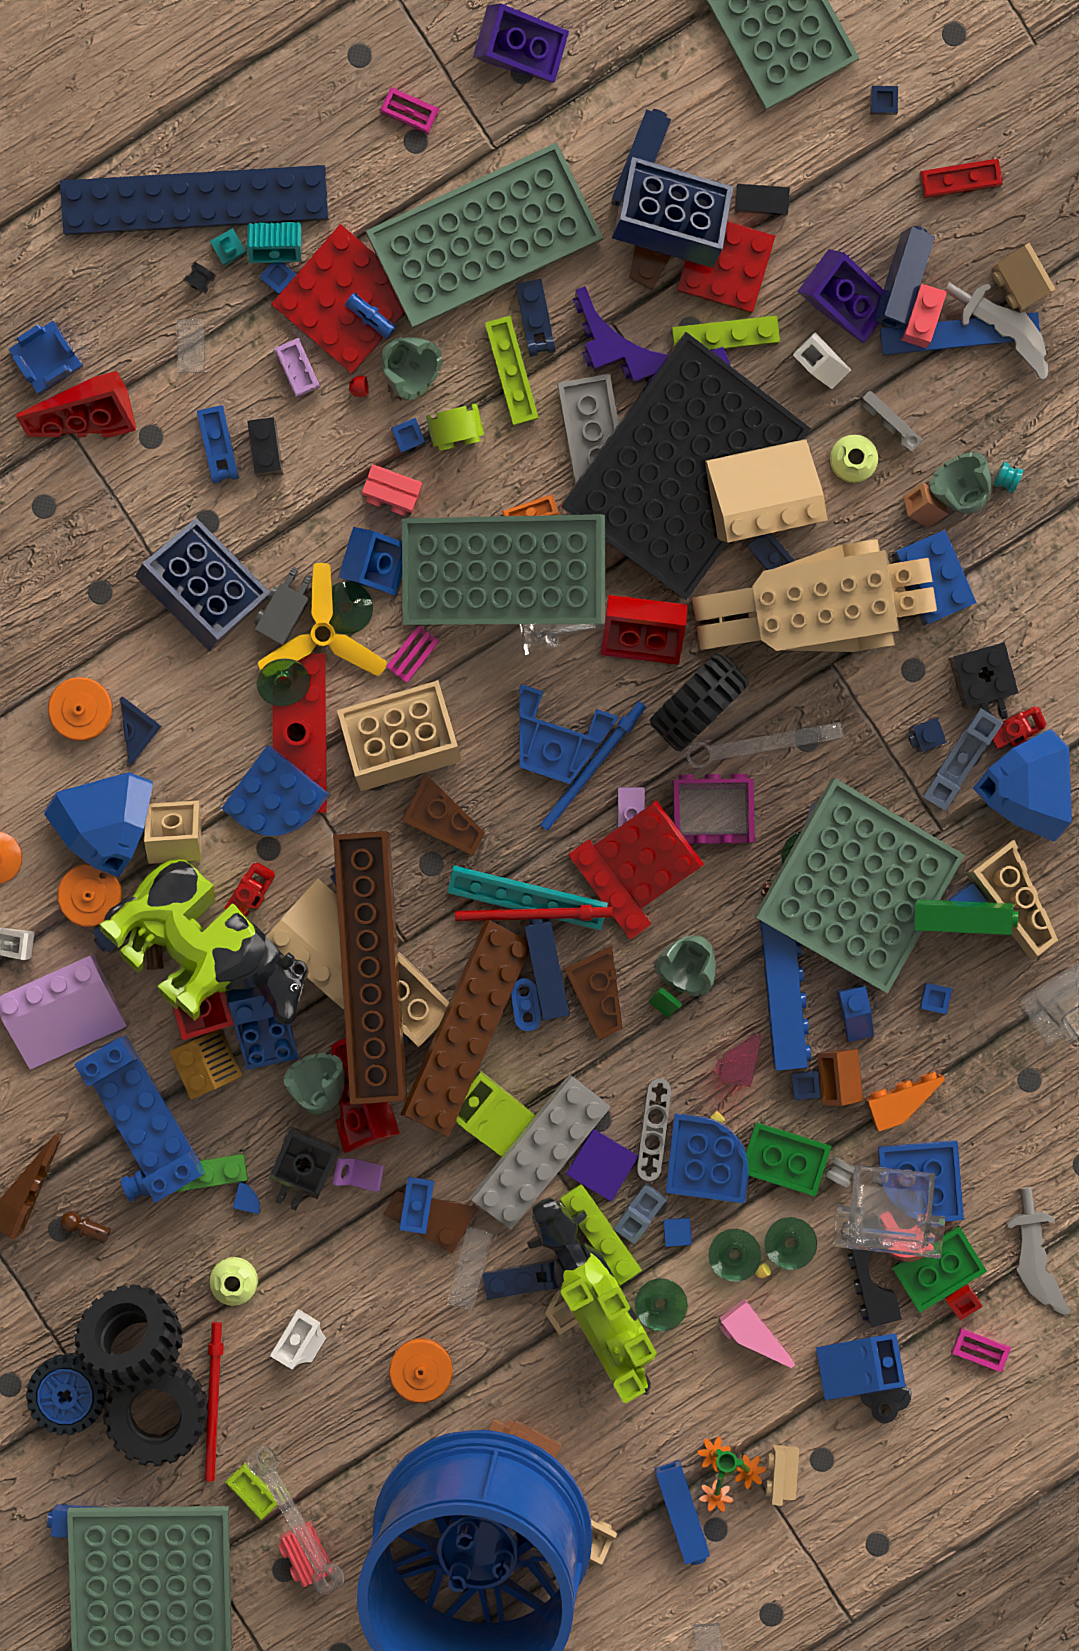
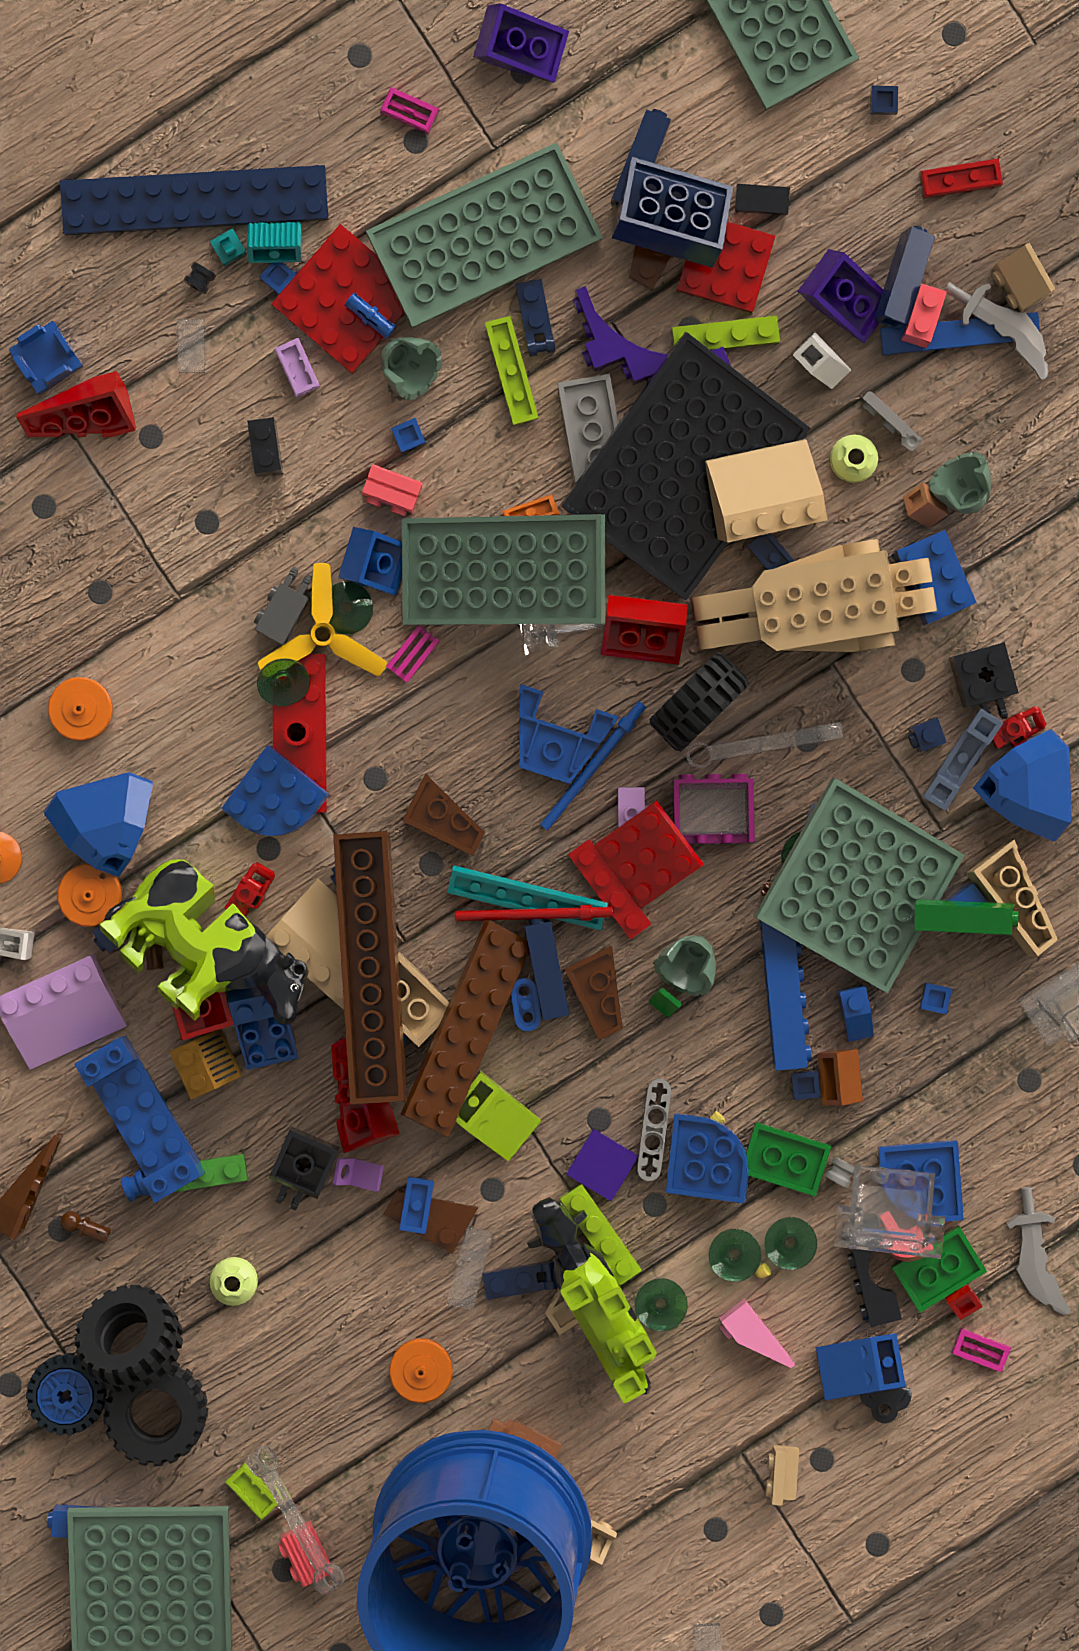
dark blue tile [120,696,162,765] -> none
dark blue slope [135,518,270,652] -> none
tan slope [144,800,202,864] -> none
blue plate [197,405,239,484] -> none
red bar [204,1321,224,1481] -> none
blue tile [233,1182,260,1214] -> none
white slope [270,1309,326,1370] -> none
sand green hair [283,1053,345,1115] -> none
tan slope [337,680,462,791] -> none
red hinge [349,376,369,398] -> none
lime brick [426,403,485,451] -> none
light grey plate [470,1074,611,1230] -> none
sand blue slope [613,1182,667,1244] -> none
blue brick [655,1460,710,1565] -> none
blue tile [663,1217,692,1247] -> none
orange plant [697,1437,767,1512] -> none
clear pink slope [714,1032,761,1087] -> none
orange slope [865,1072,945,1132] -> none
teal wheel [993,461,1024,494] -> none

